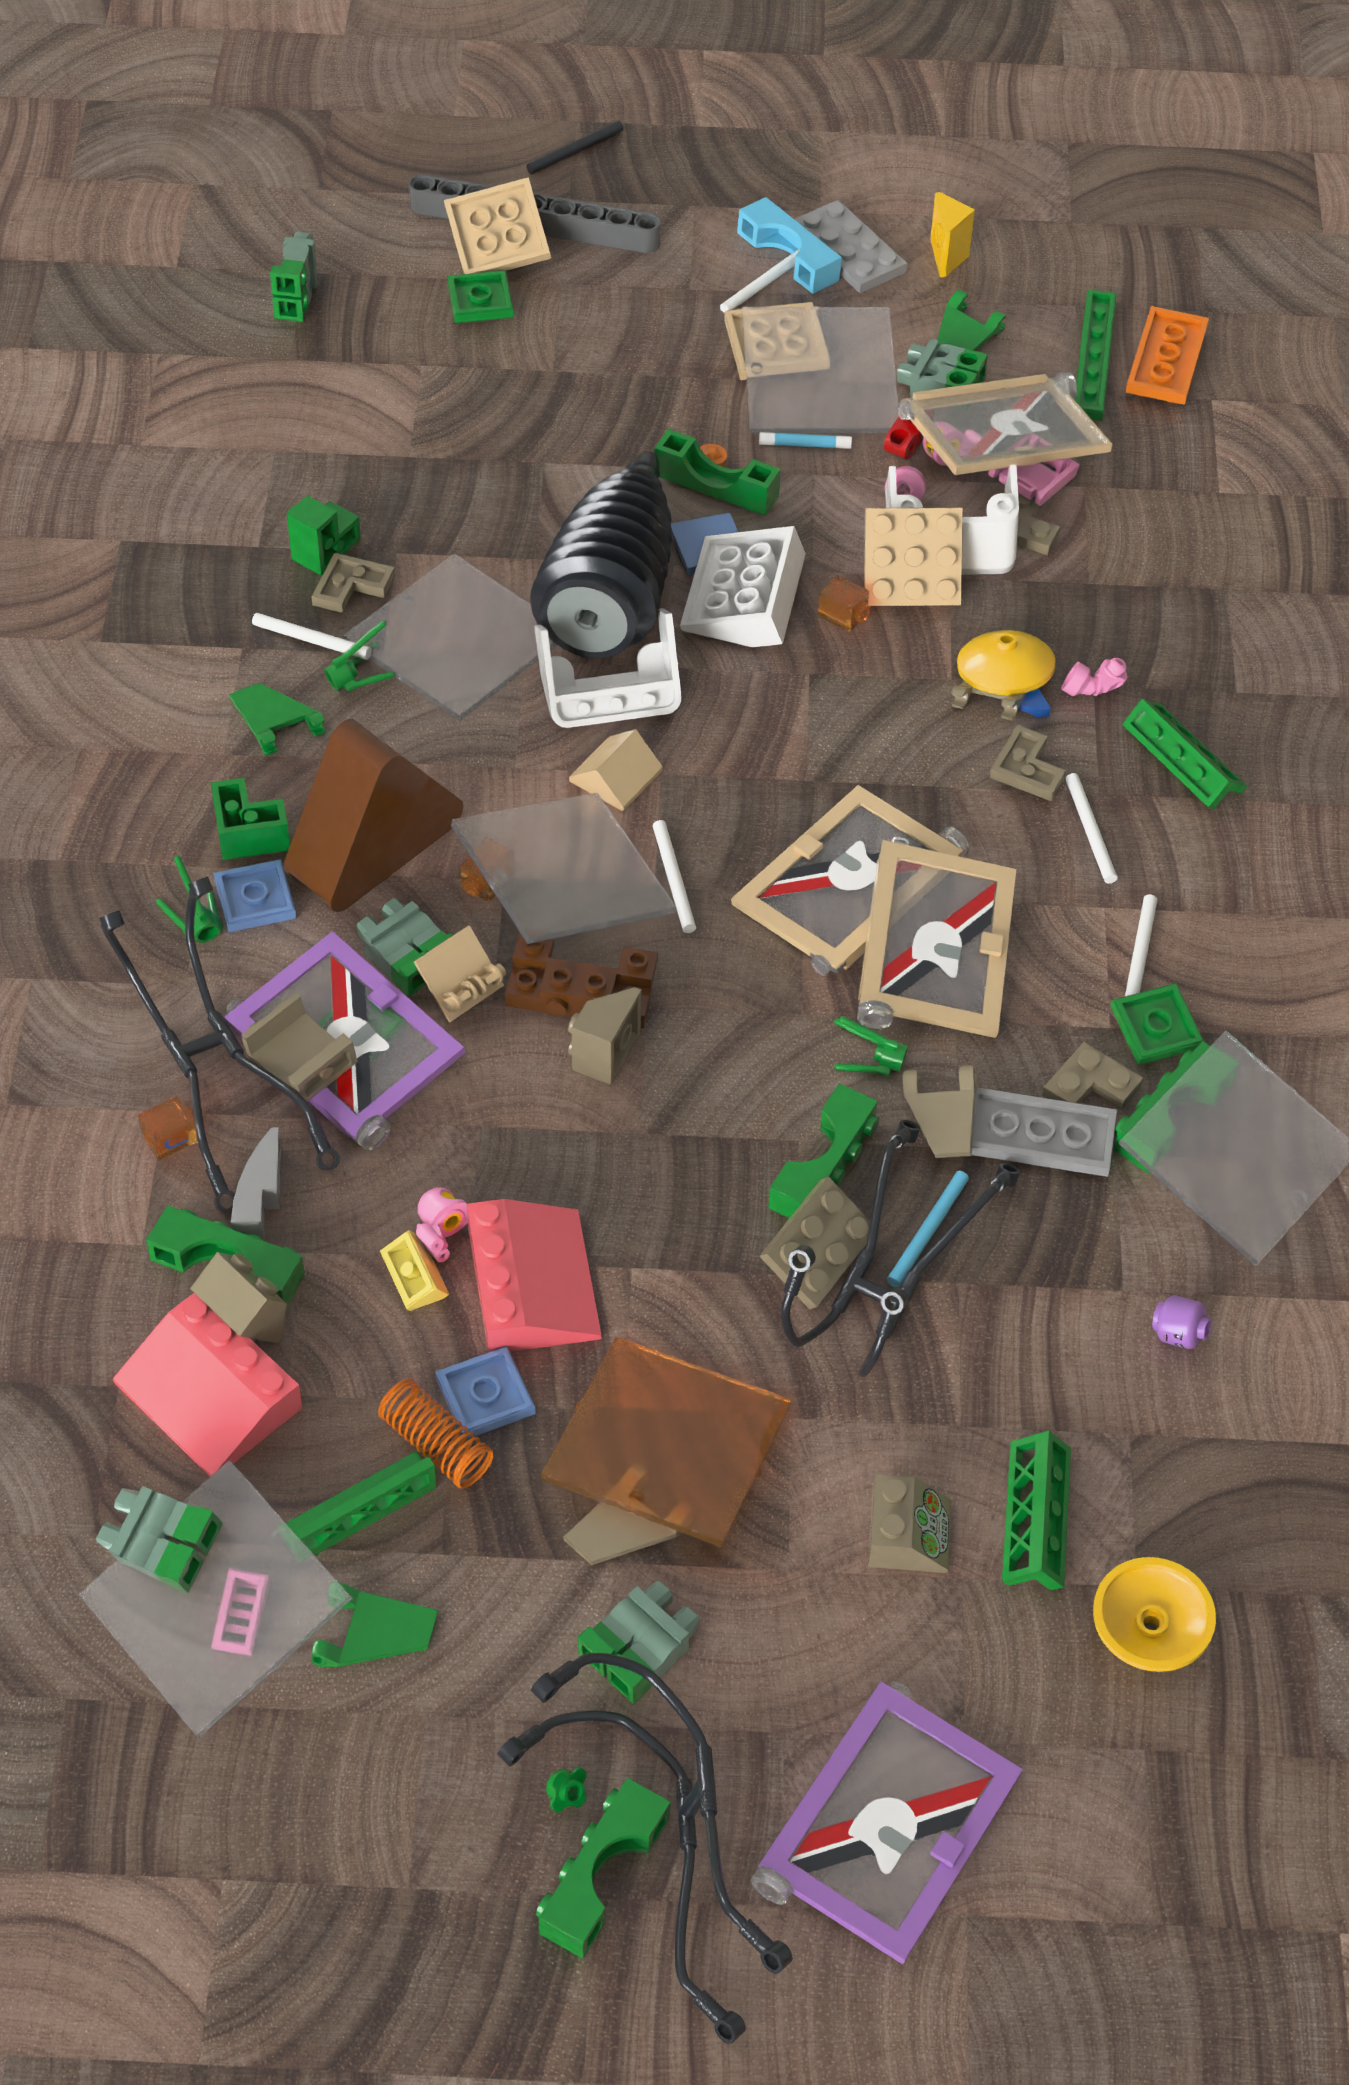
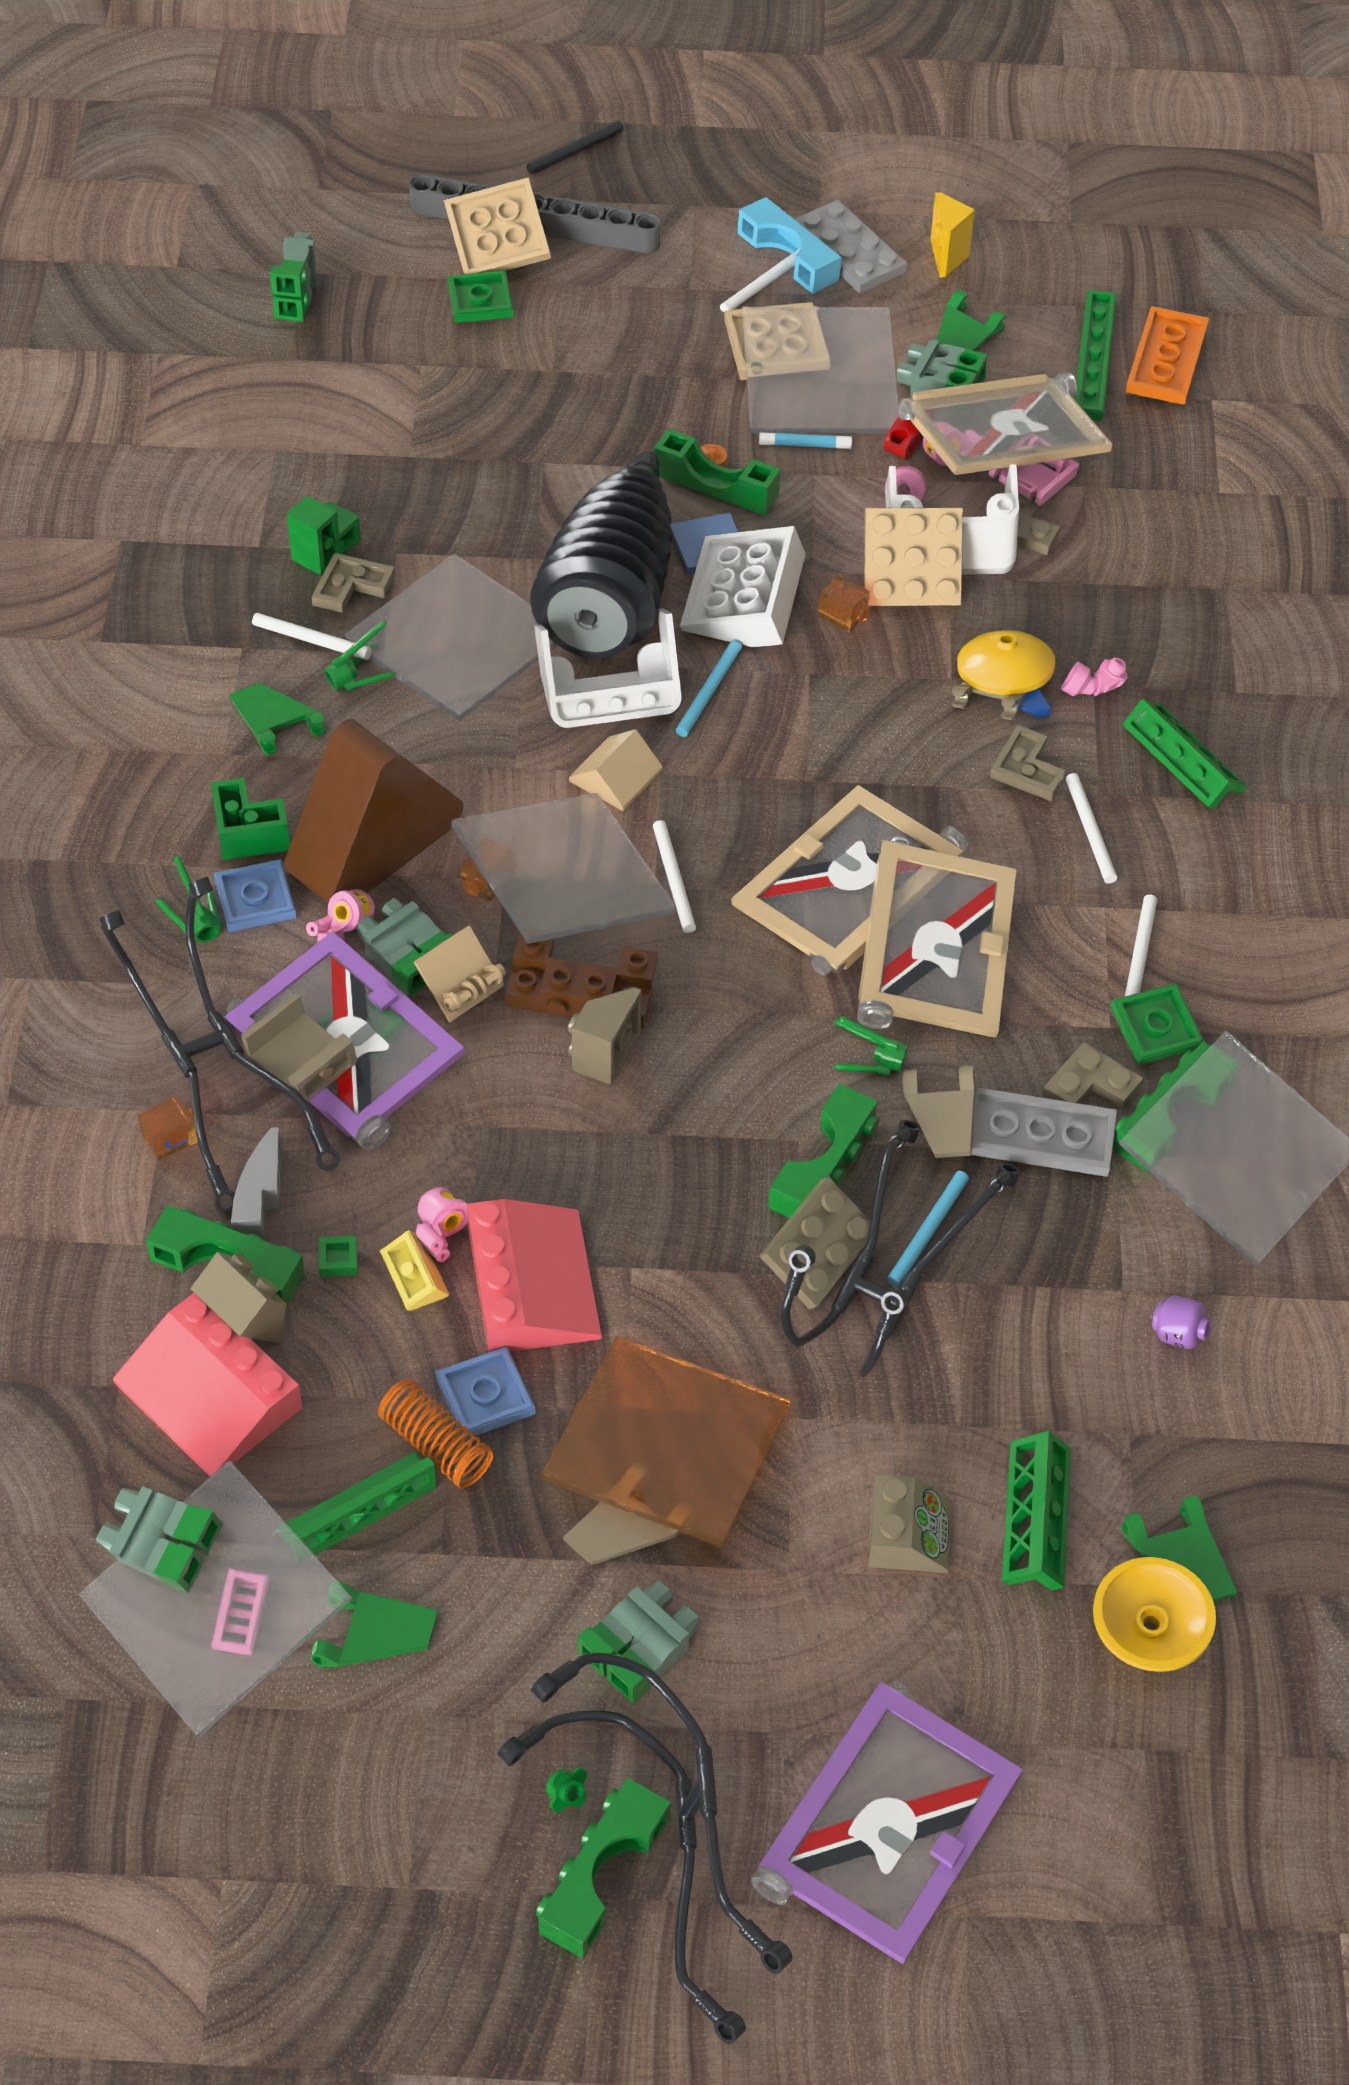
none -> bright pink piece [306,890,375,942]
none -> green plate [319,1236,357,1277]
none -> medium azure bar [676,640,742,737]
none -> green flag [1121,1495,1237,1602]

